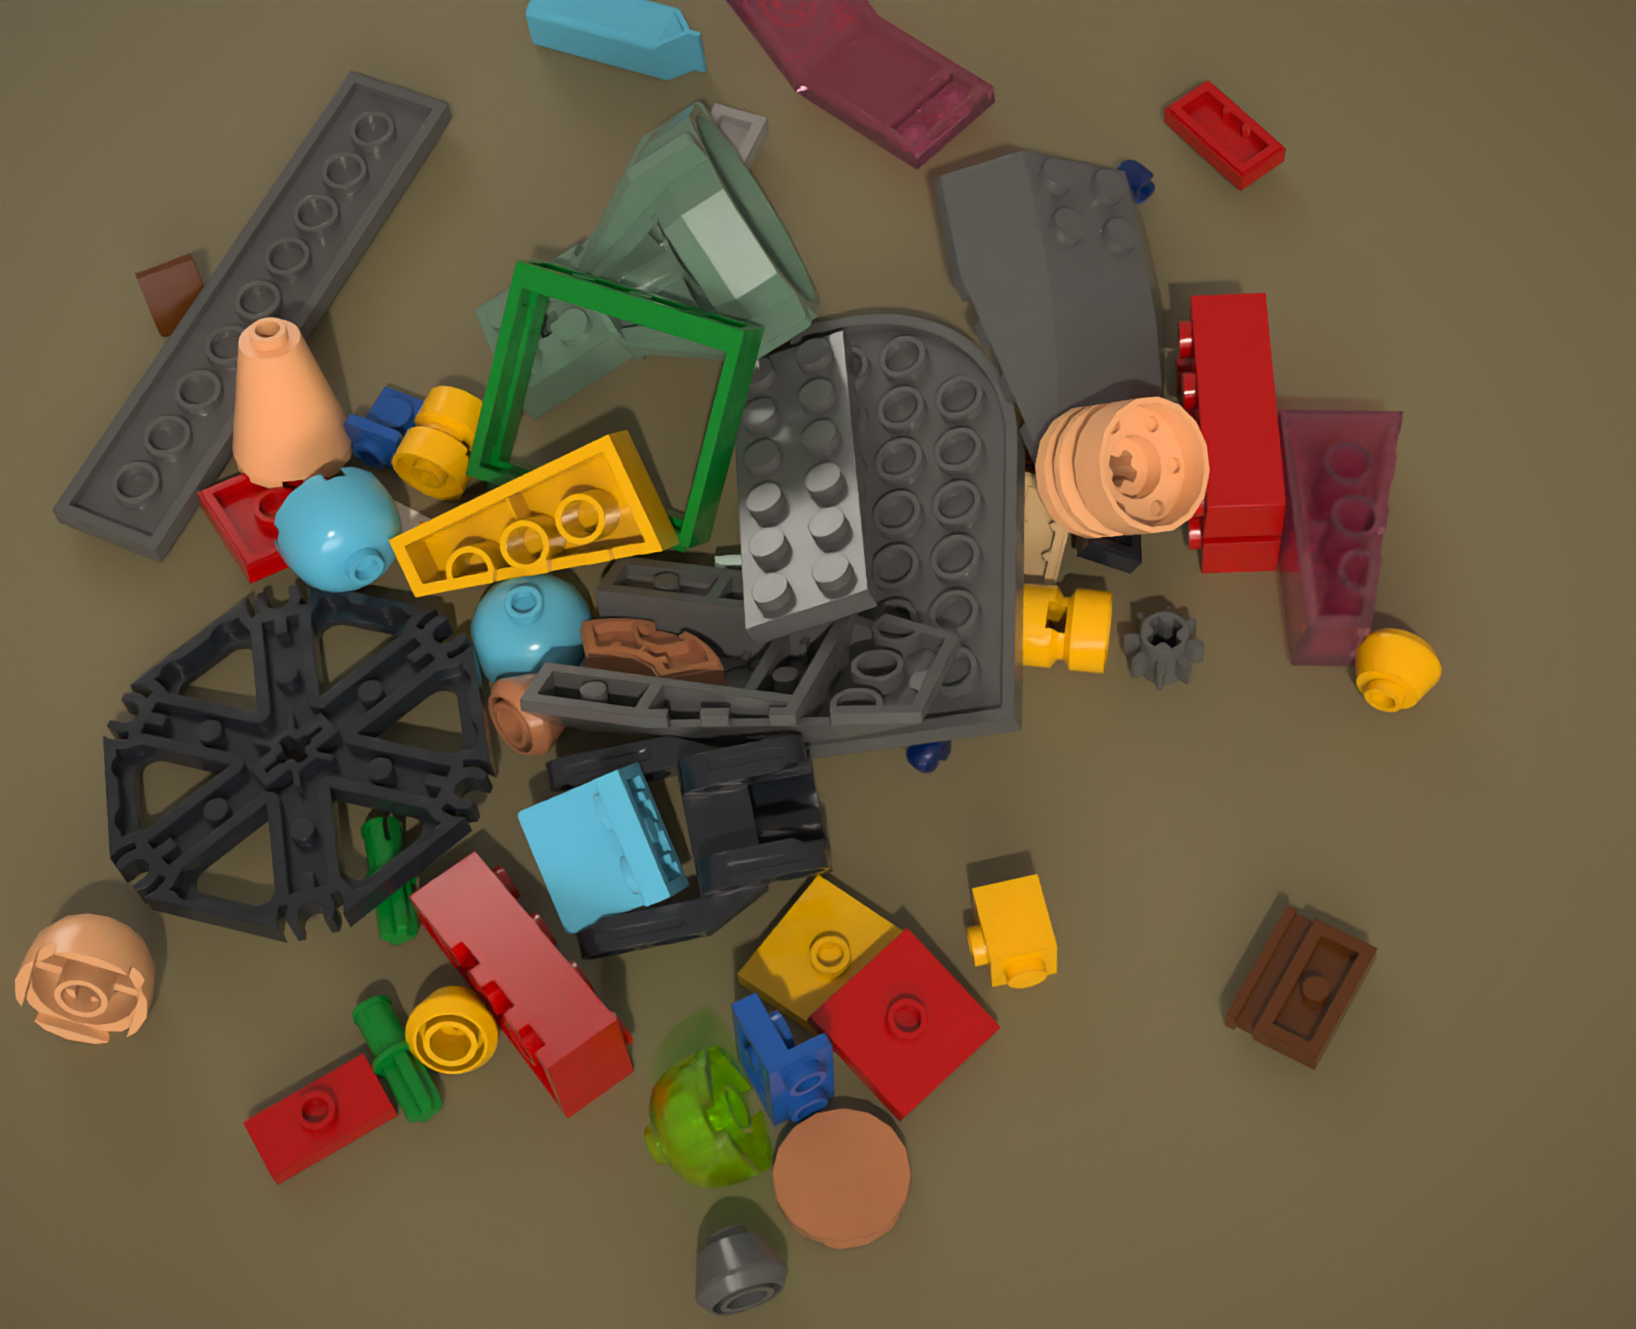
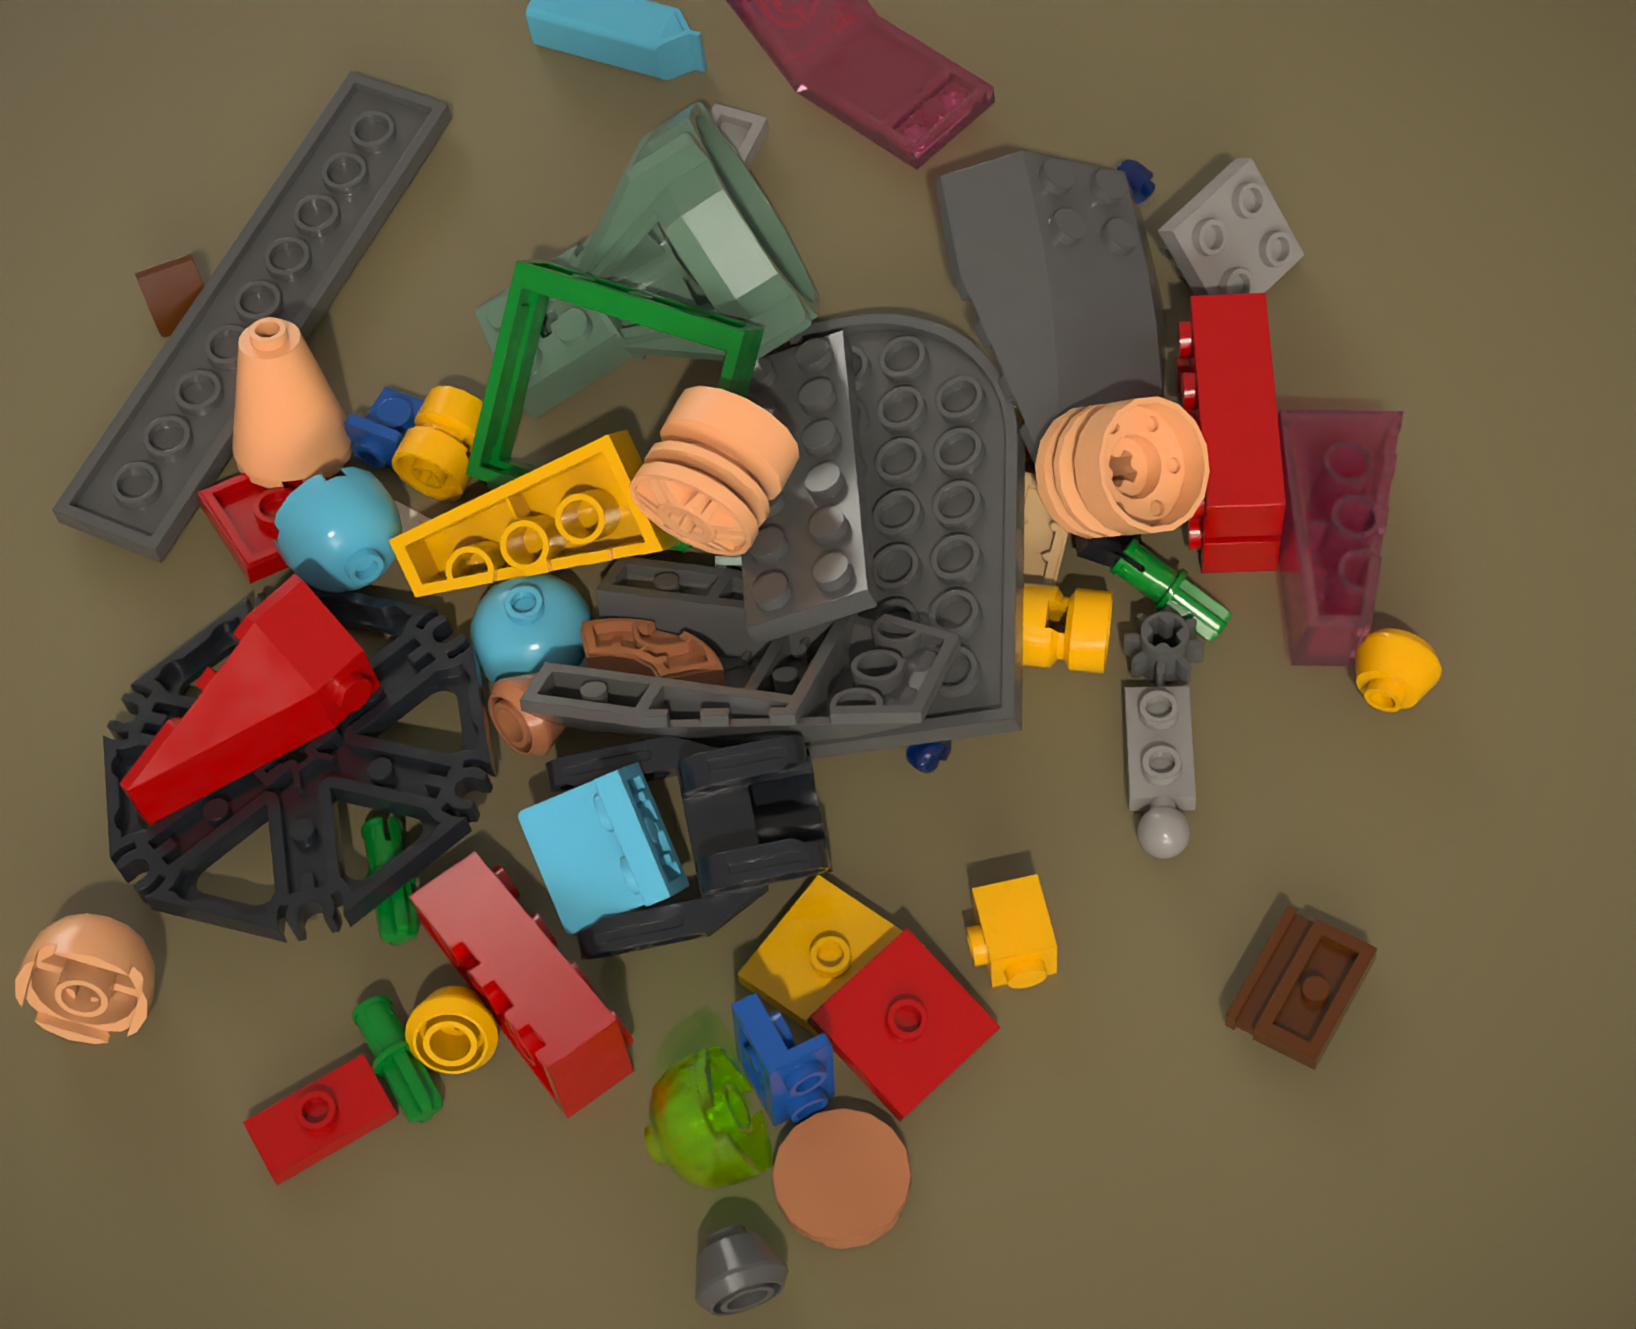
red plate [1164,80,1286,191] -> none
none -> red wedge [120,574,381,825]
none -> light nougat wheel [629,386,799,556]
none -> green axle [1109,538,1231,641]
none -> light grey plate [1124,686,1196,859]
none -> light grey plate [1158,158,1305,296]

